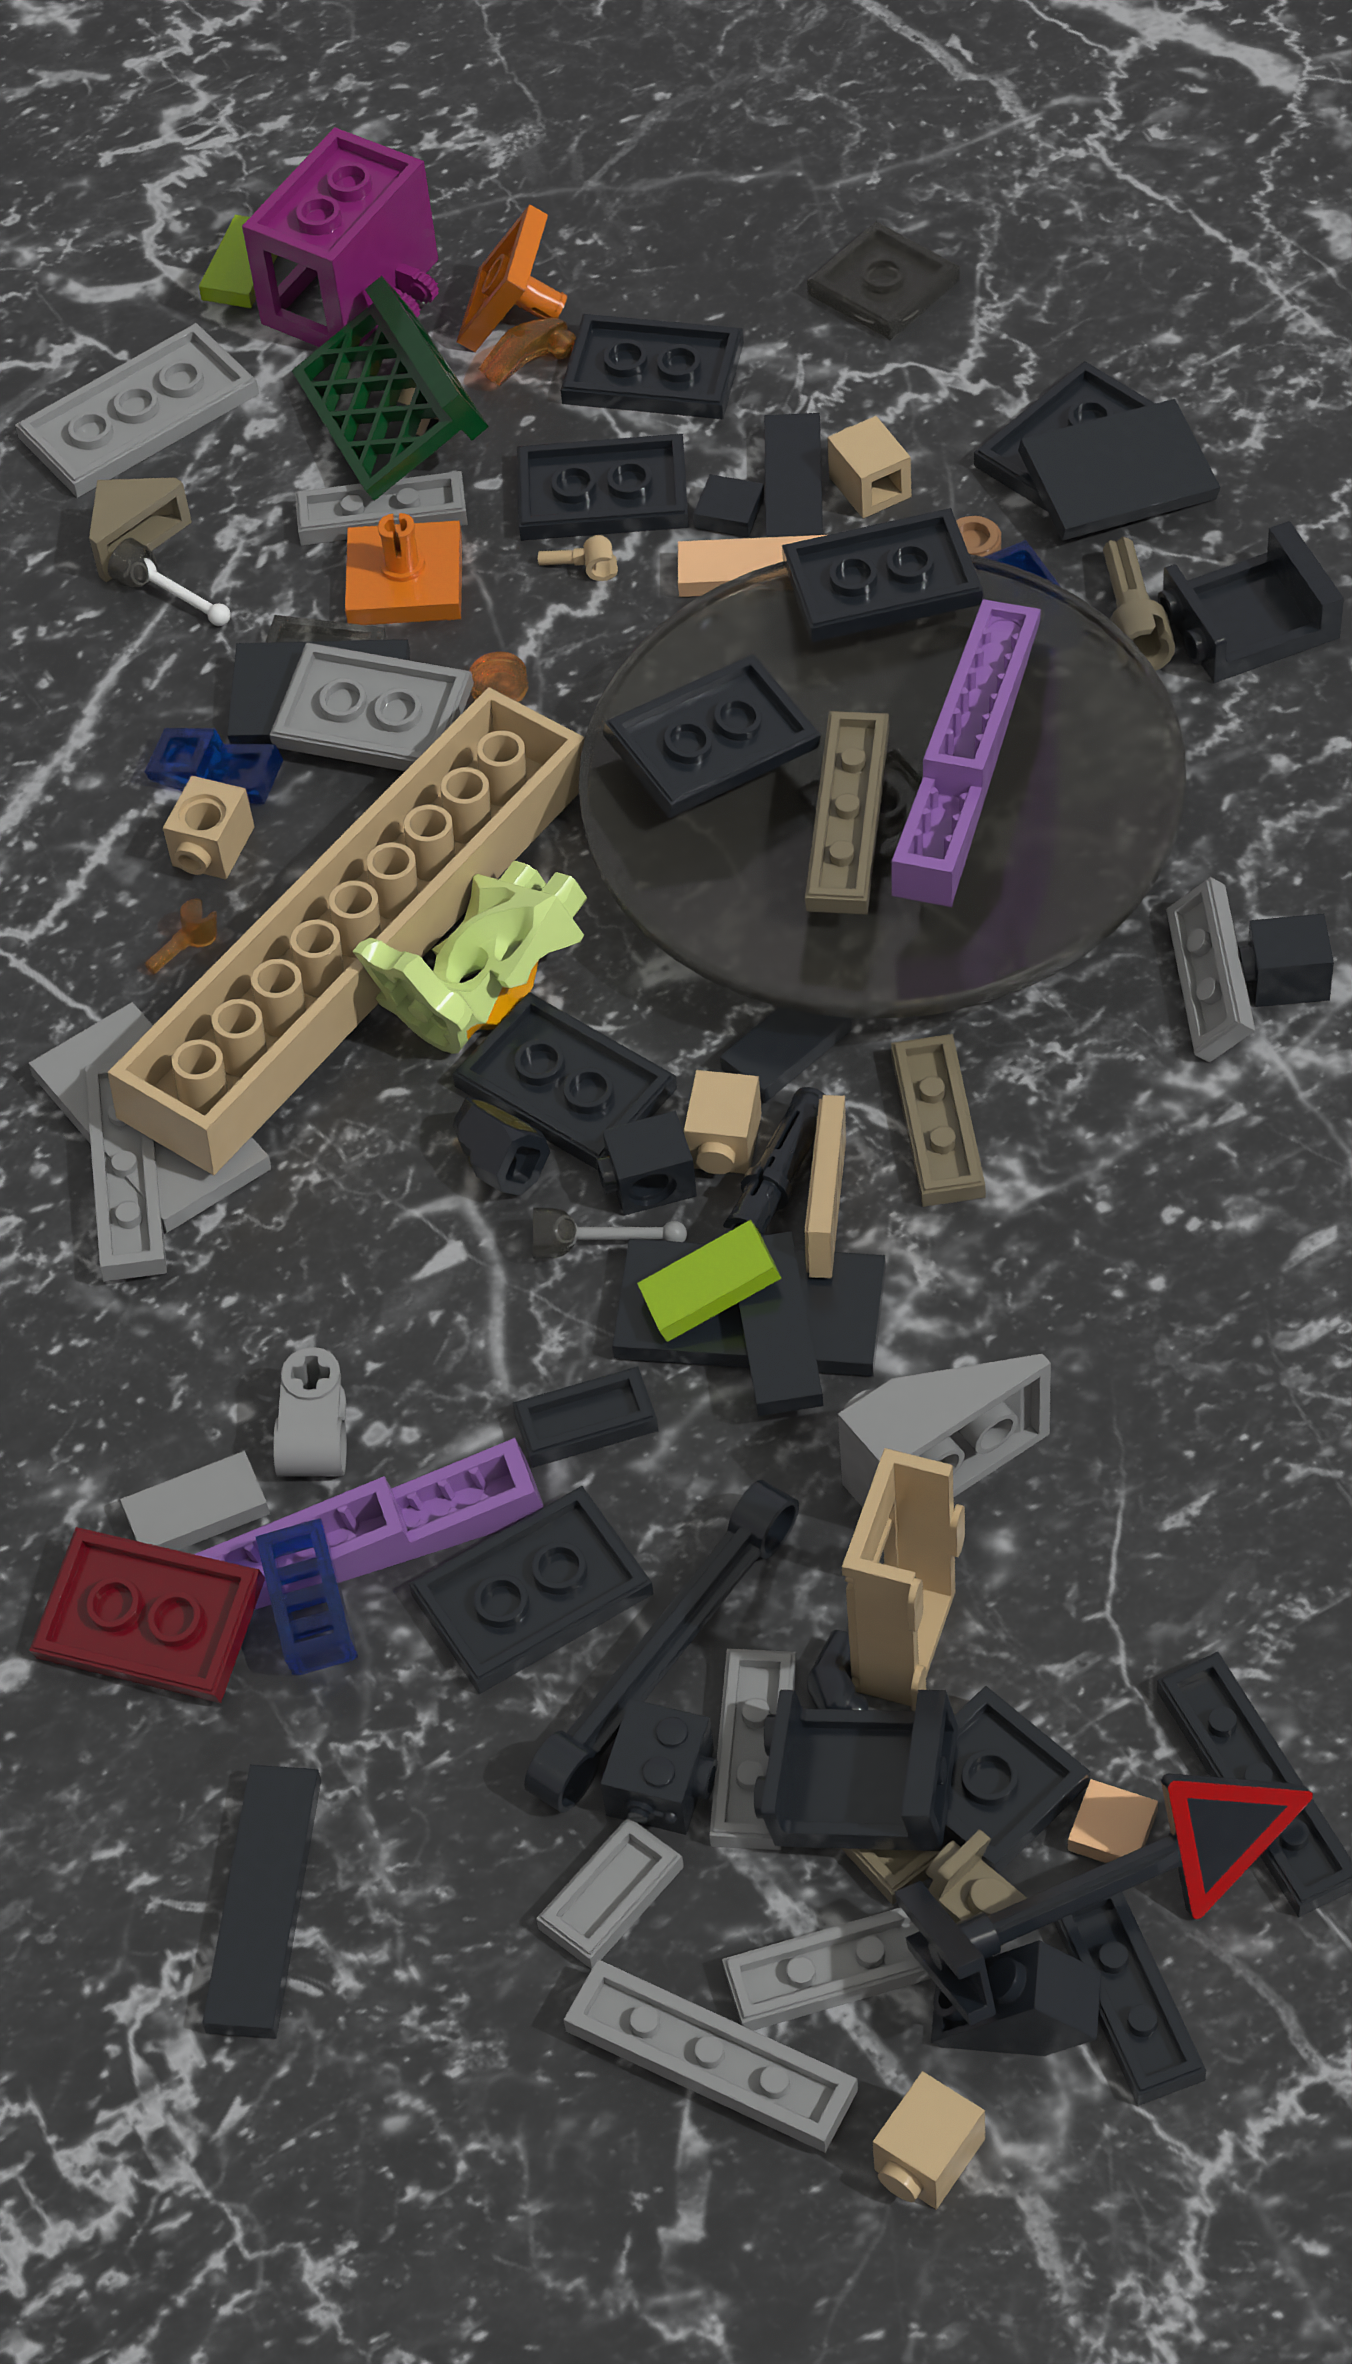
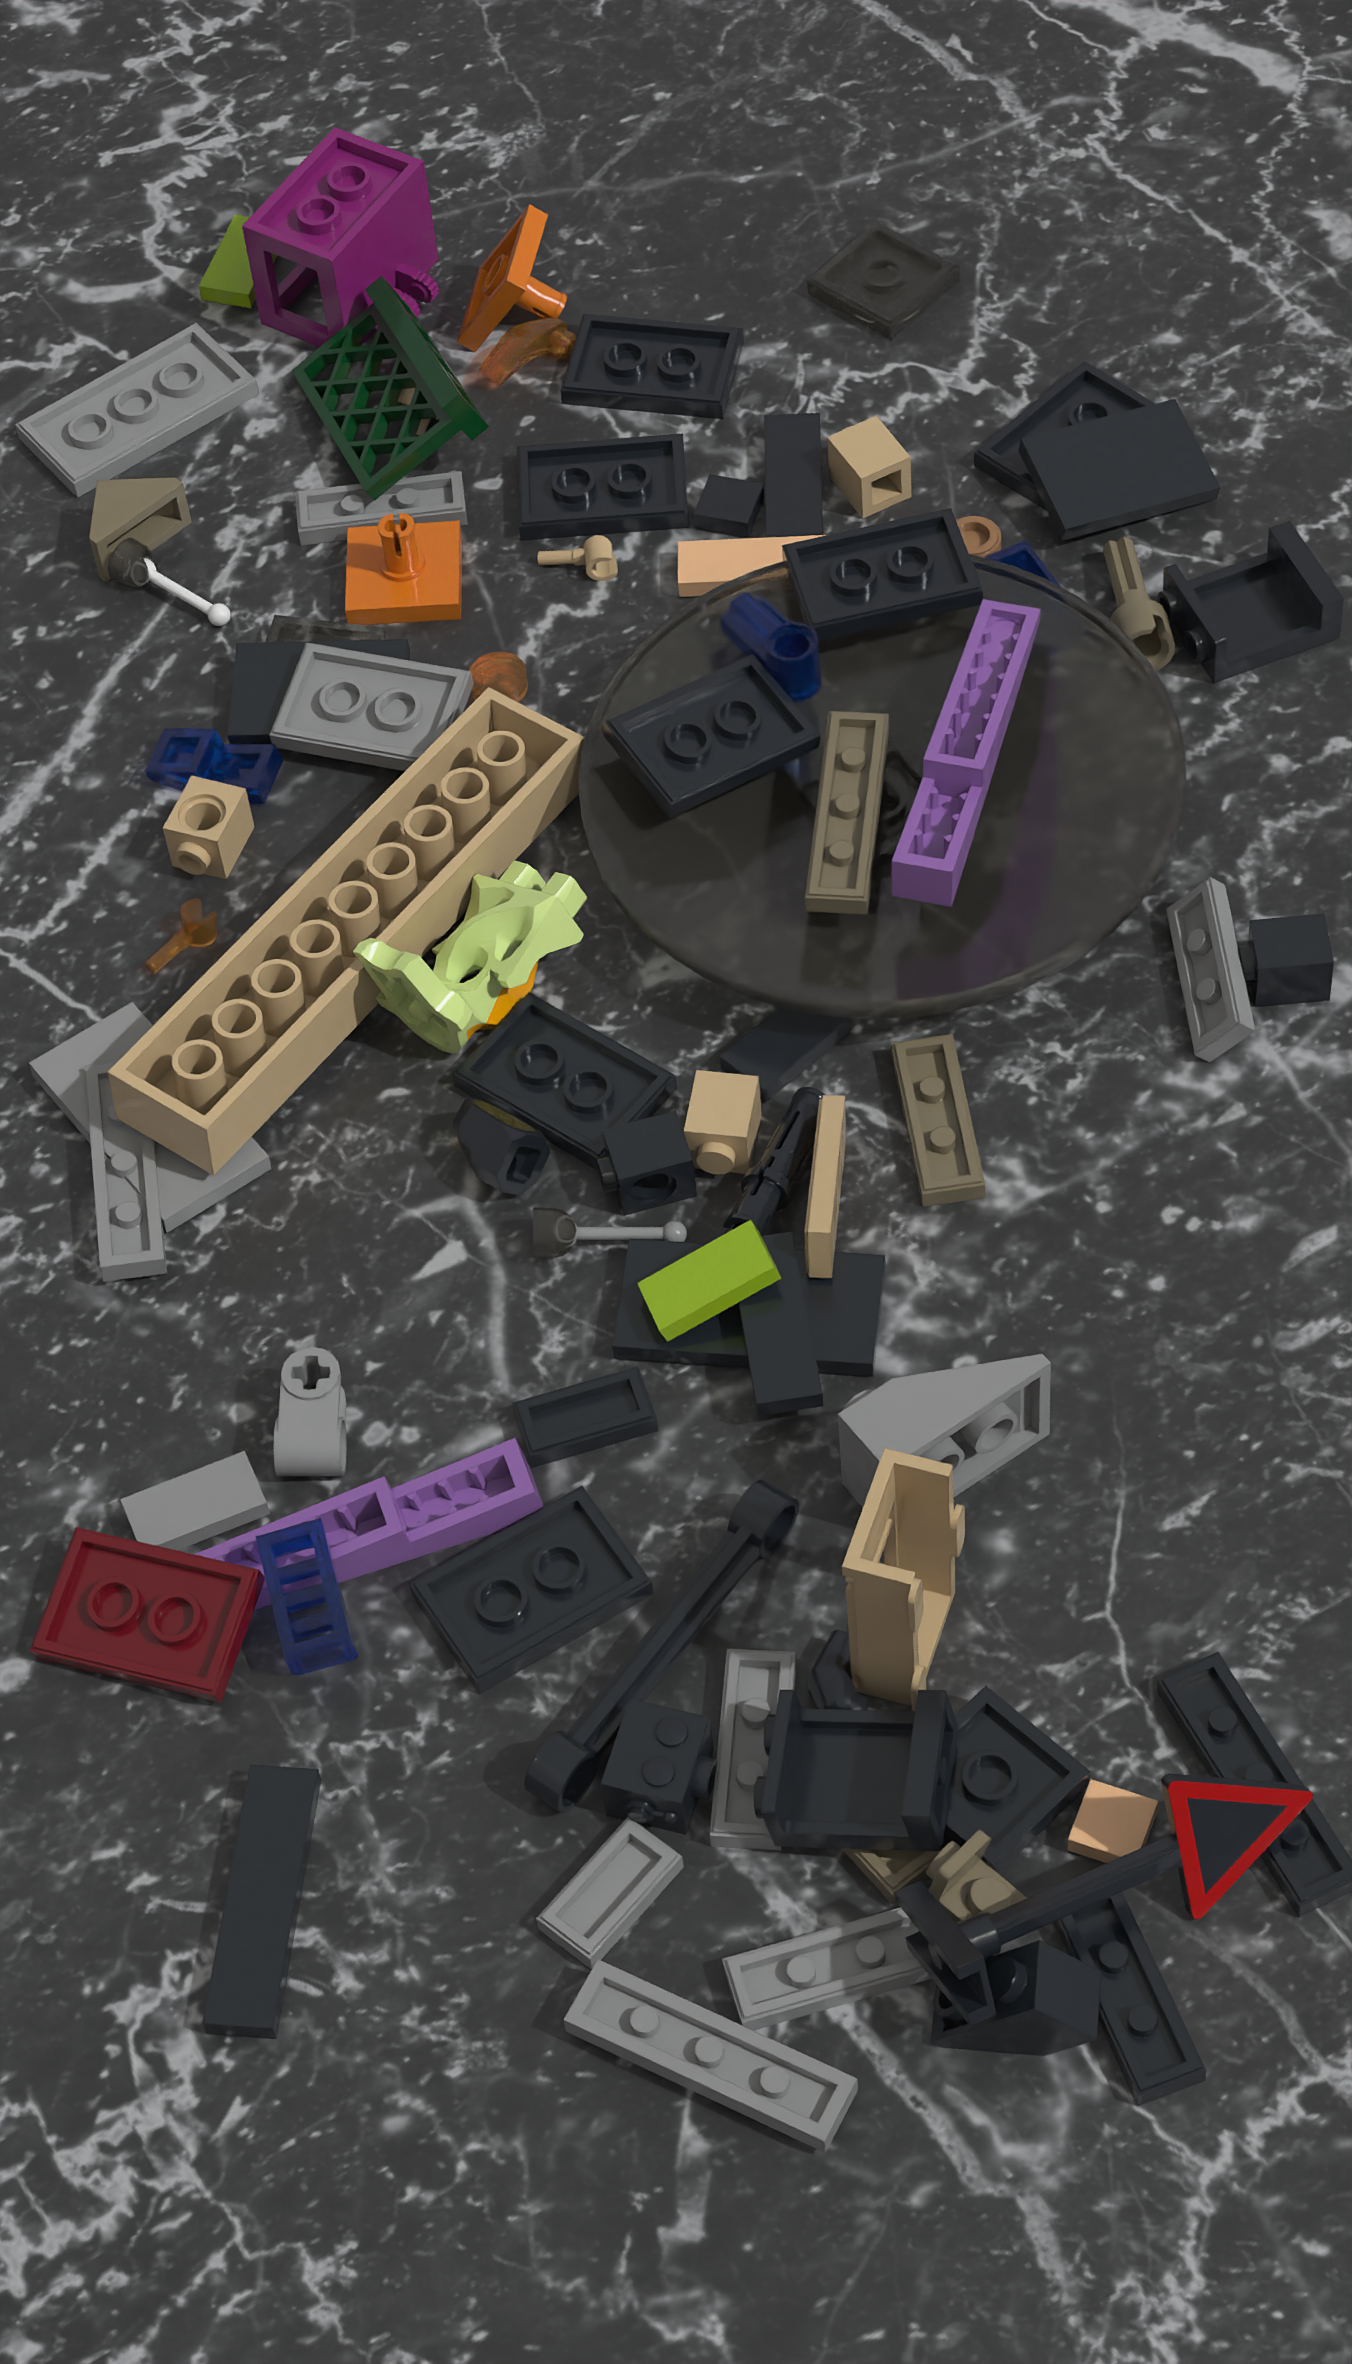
tan brick [873,2071,985,2210] -> none
none -> clear blue piece [720,591,822,702]

